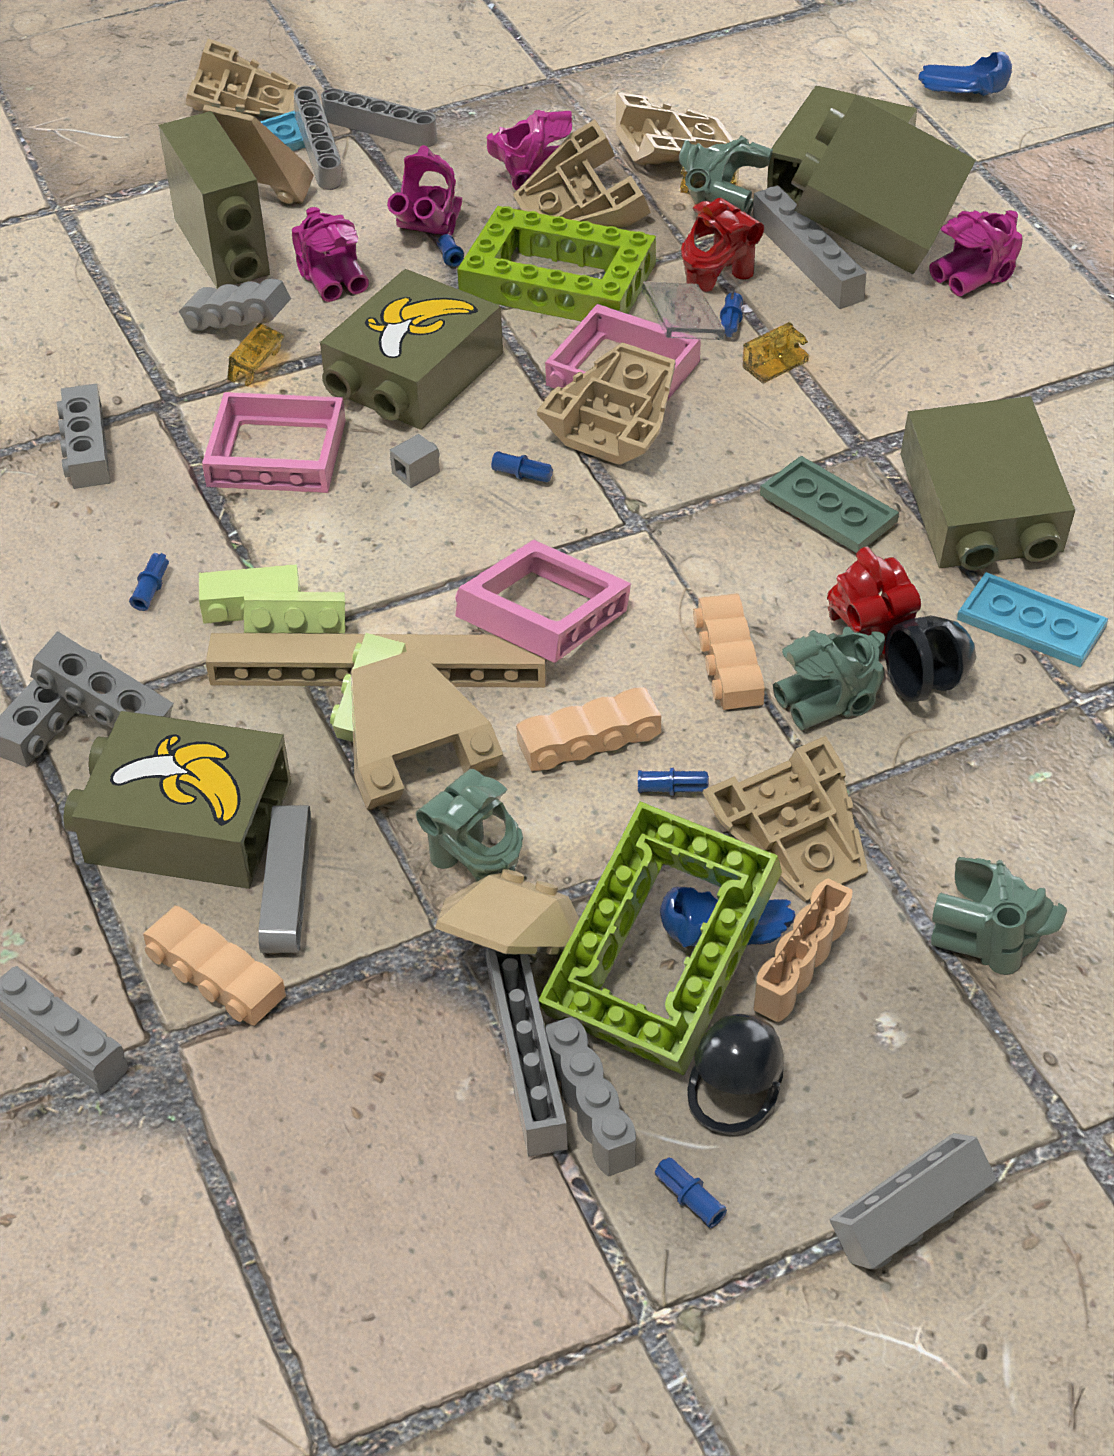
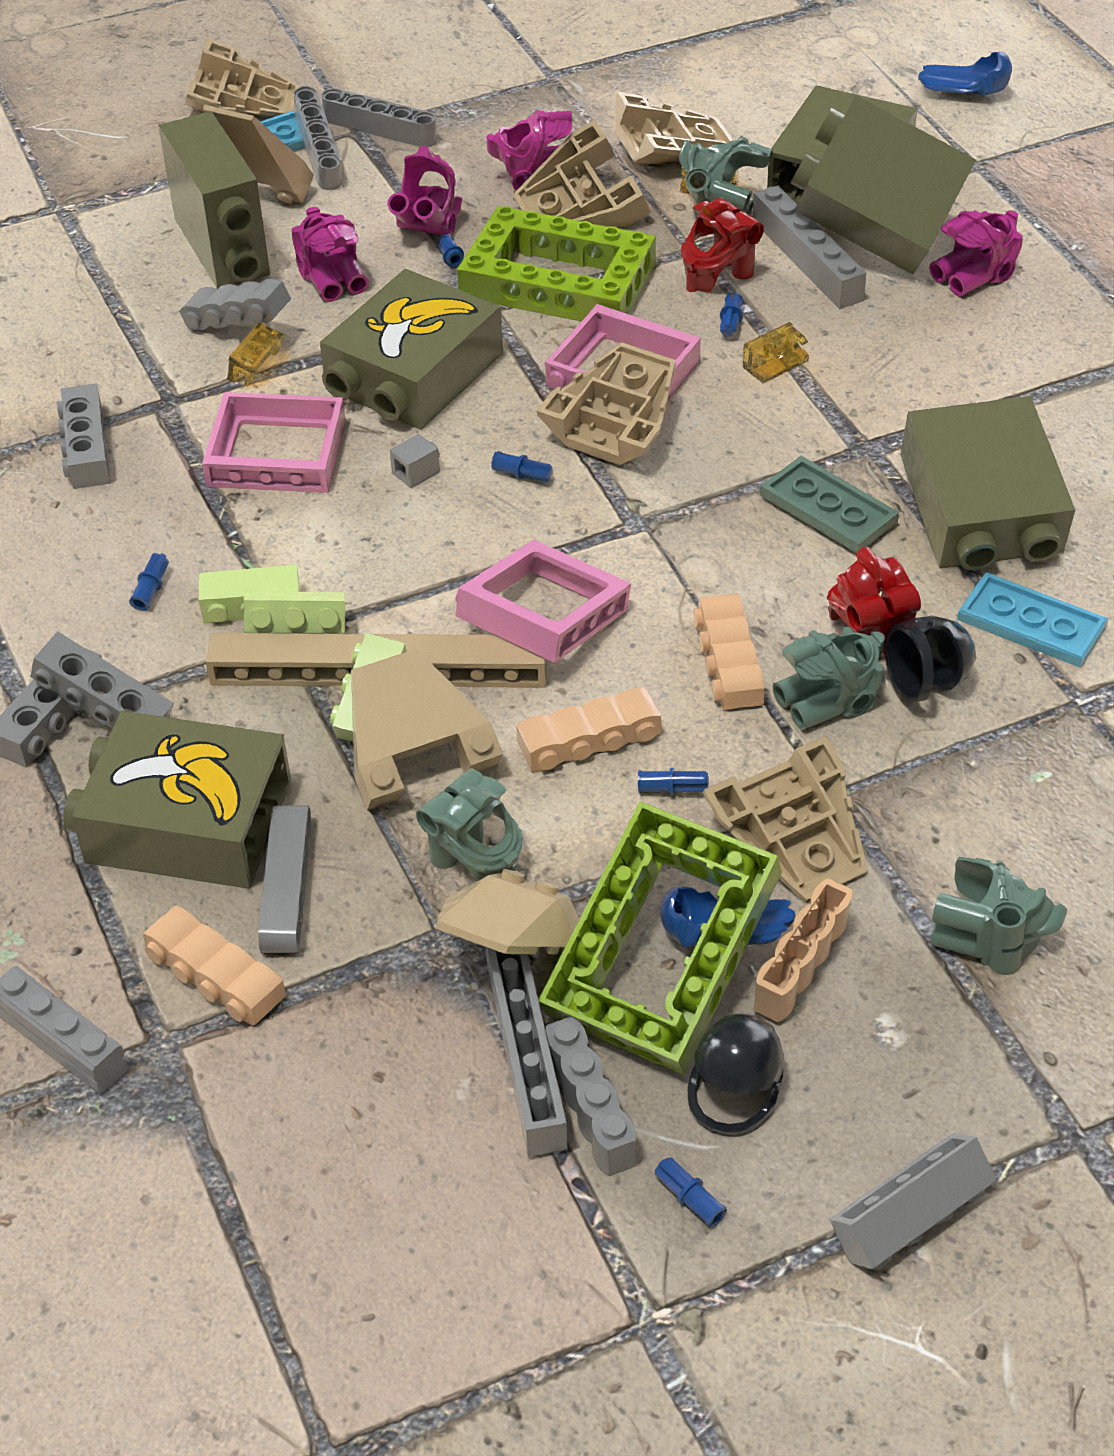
clear tile [641,281,725,340] -> none

